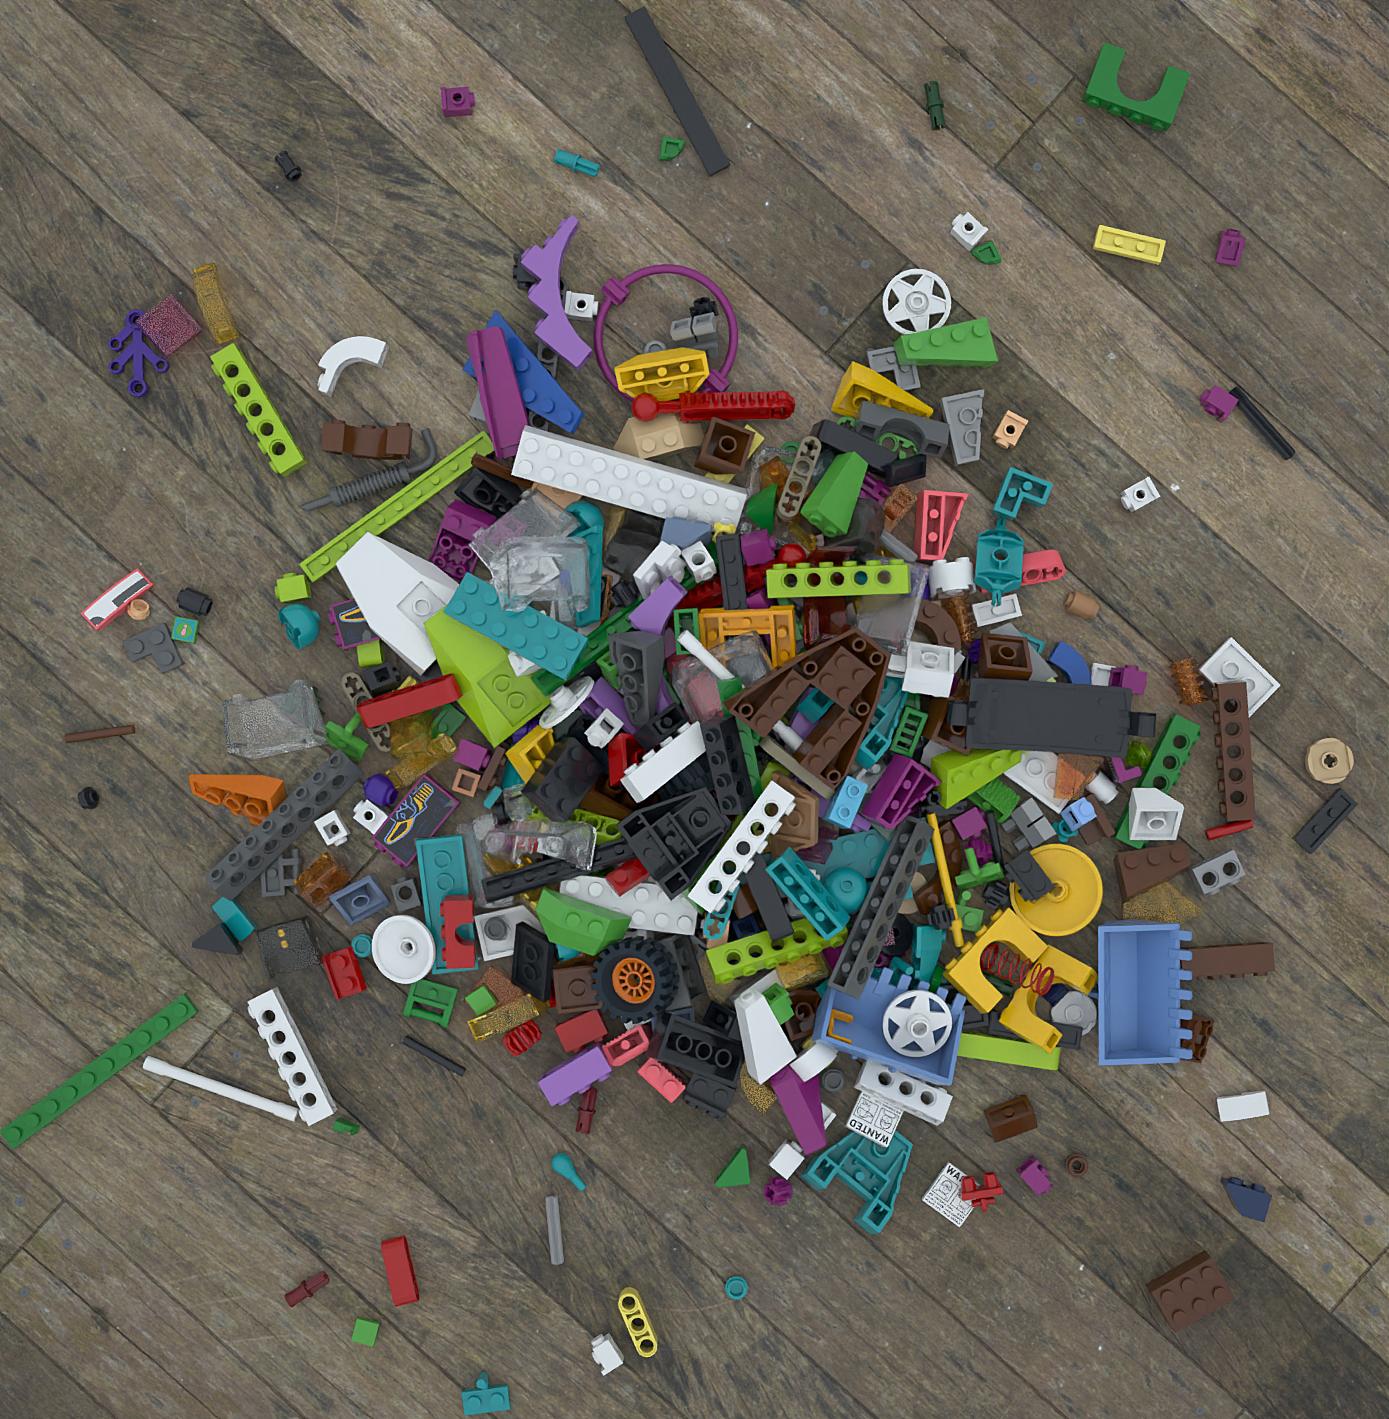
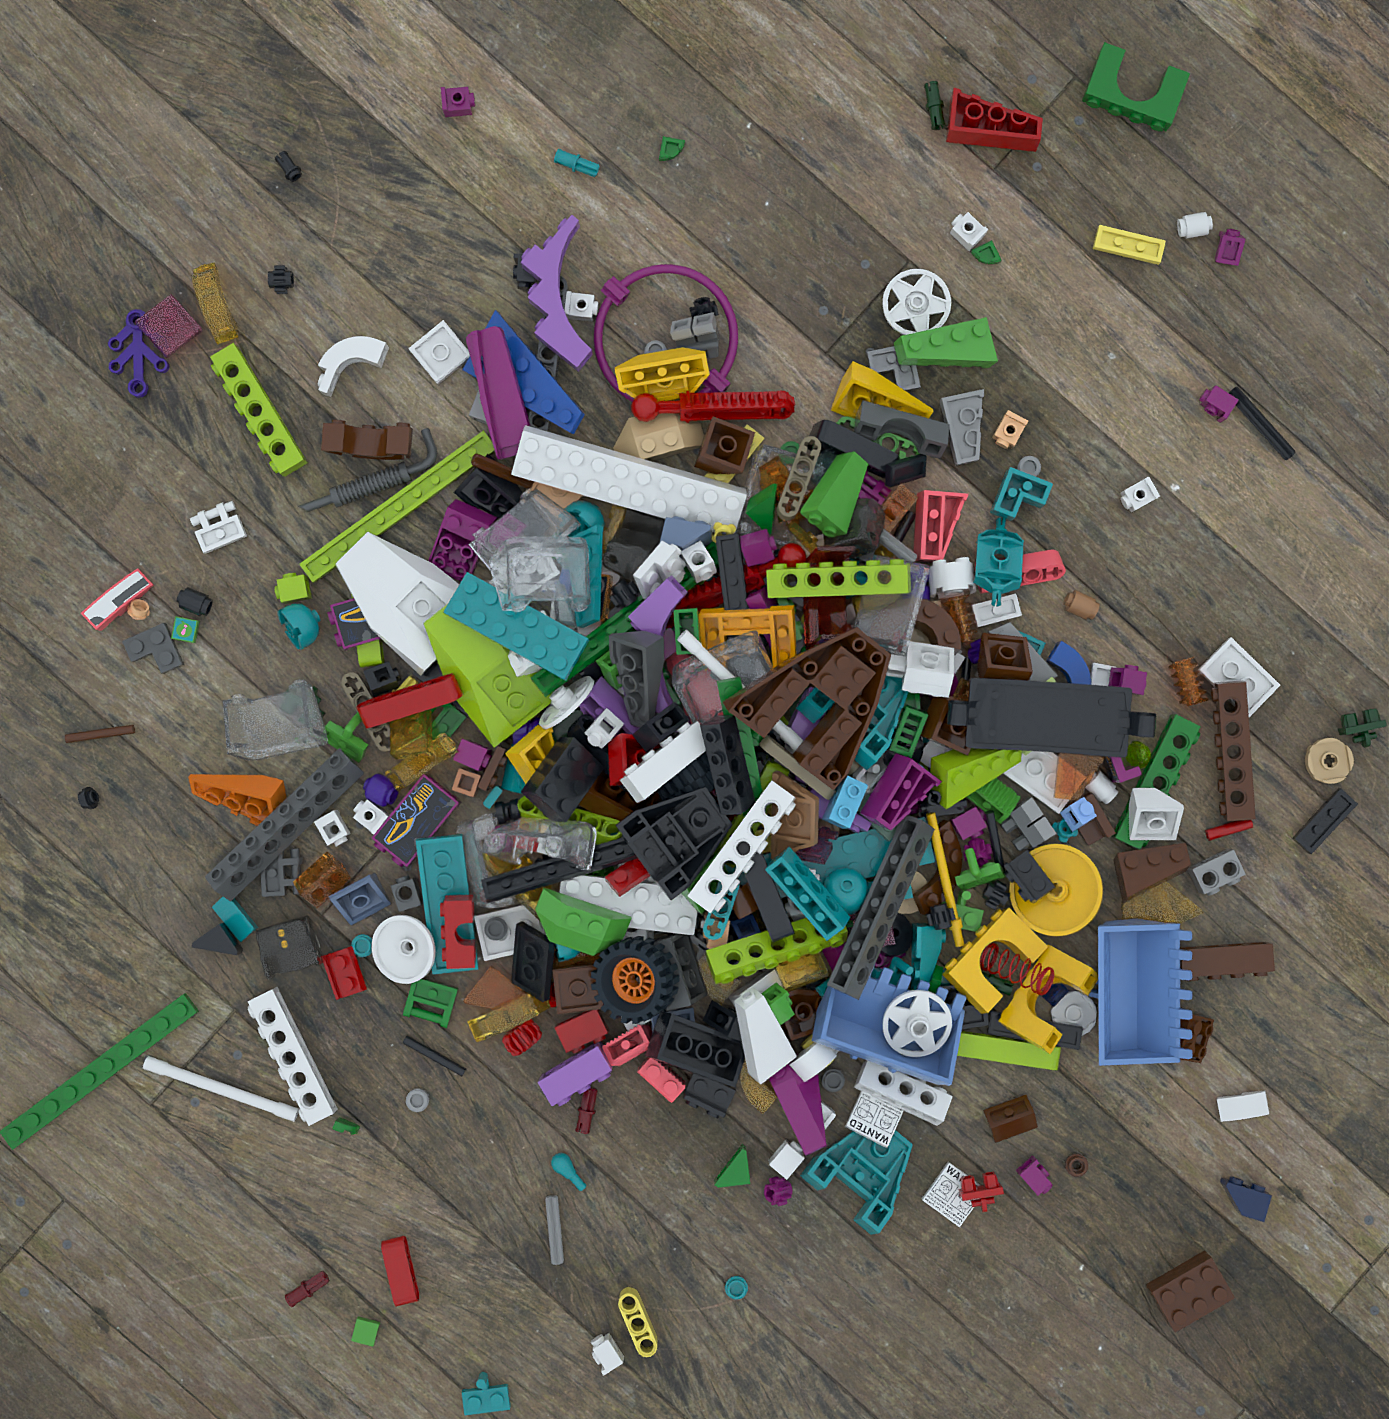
bright green tile [465,983,498,1016] -> none
clear brick [503,782,534,821] -> none
black tile [625,6,730,177] -> none
light orange piece [826,1009,853,1045] -> none
none -> white plate [190,501,247,554]
none -> black gear [268,265,294,294]
none -> light grey tile [406,1088,430,1112]
none -> white tile [408,320,470,385]
none -> black piece [885,510,916,555]
none -> red wedge [946,87,1043,152]
none -> light grey tile [1017,456,1041,477]
none -> white brick [1177,212,1213,239]
none -> dark green hips [1338,708,1387,748]

